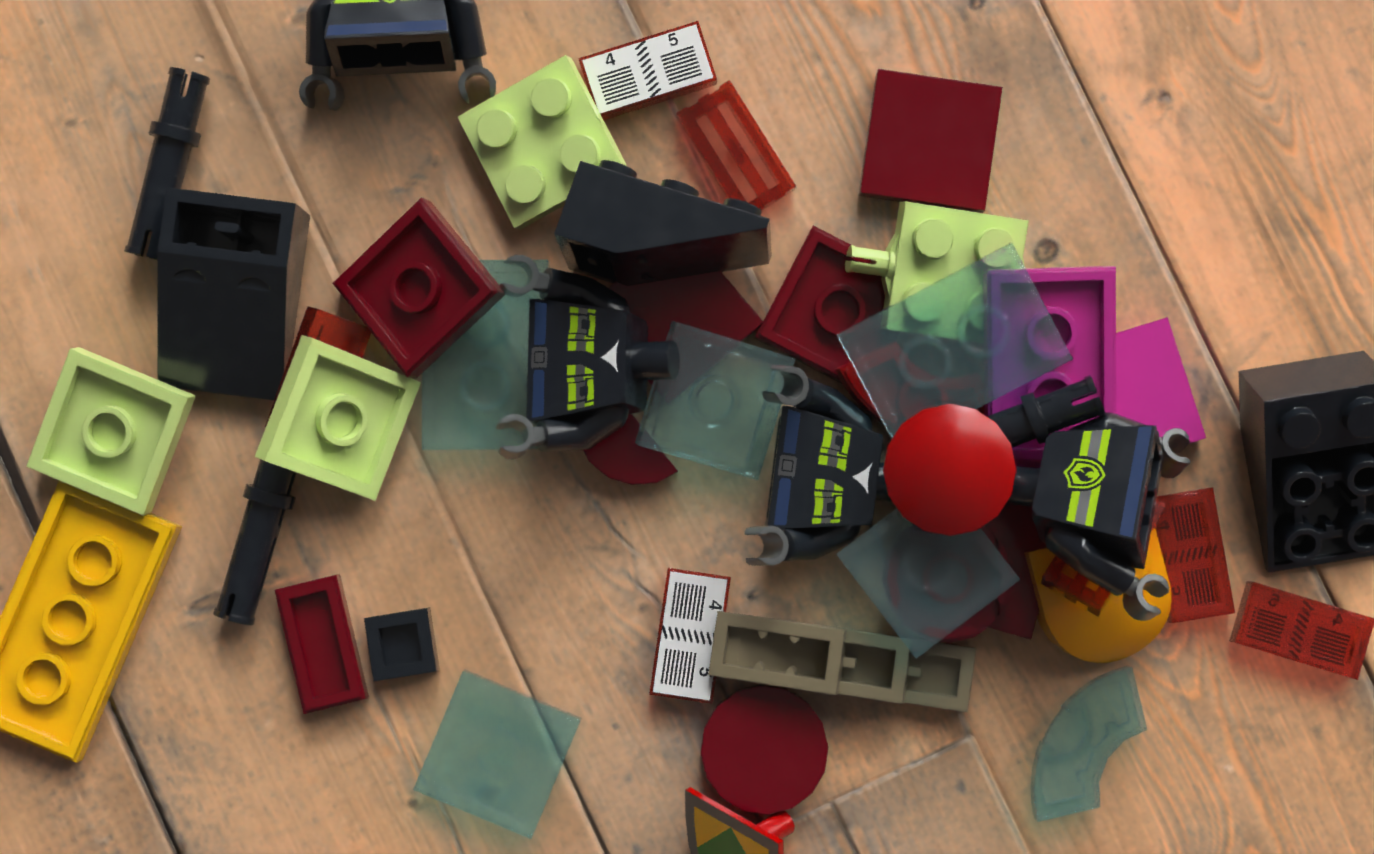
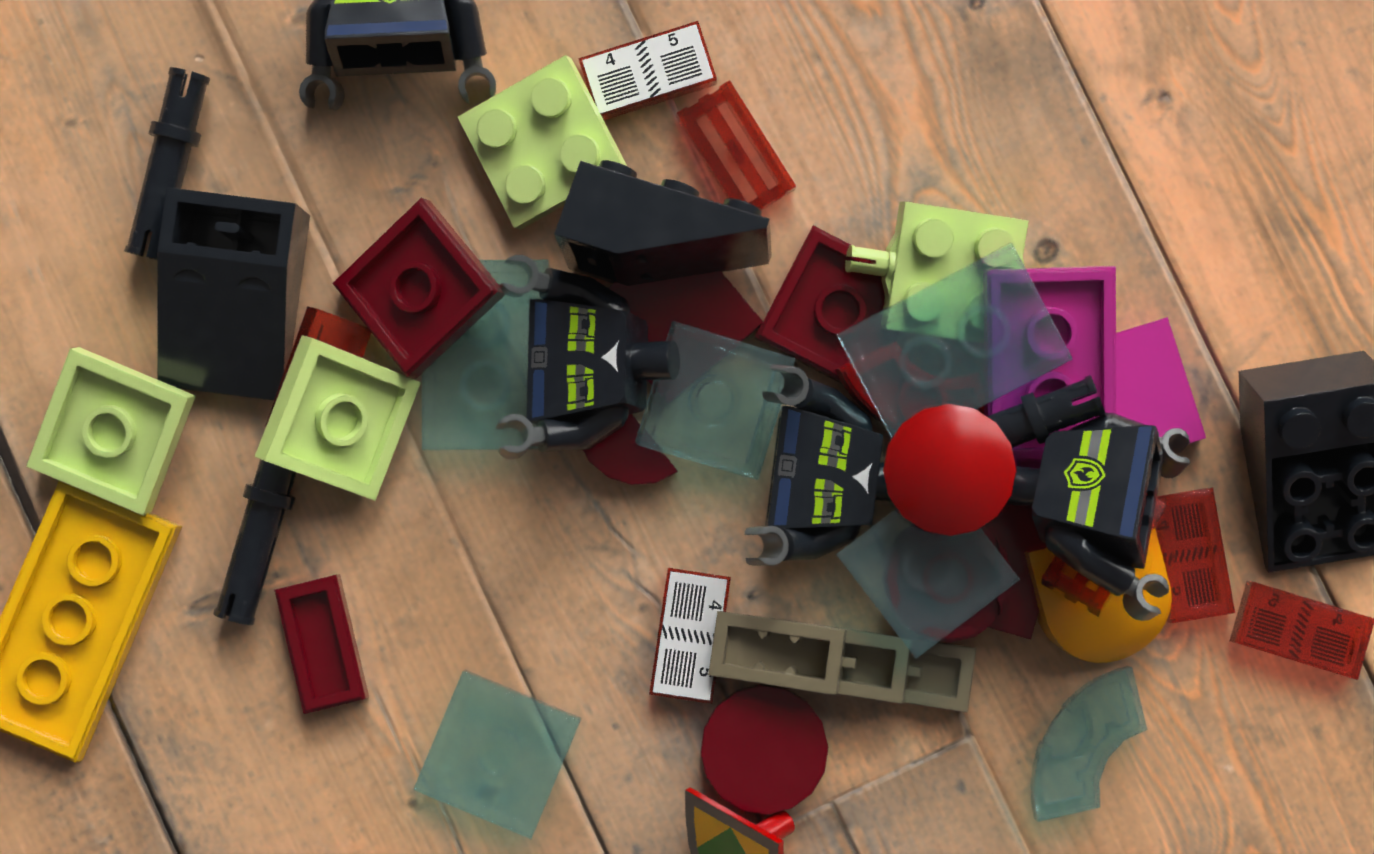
black tile [364,607,440,682] -> none
dark red tile [858,69,1003,213] -> none

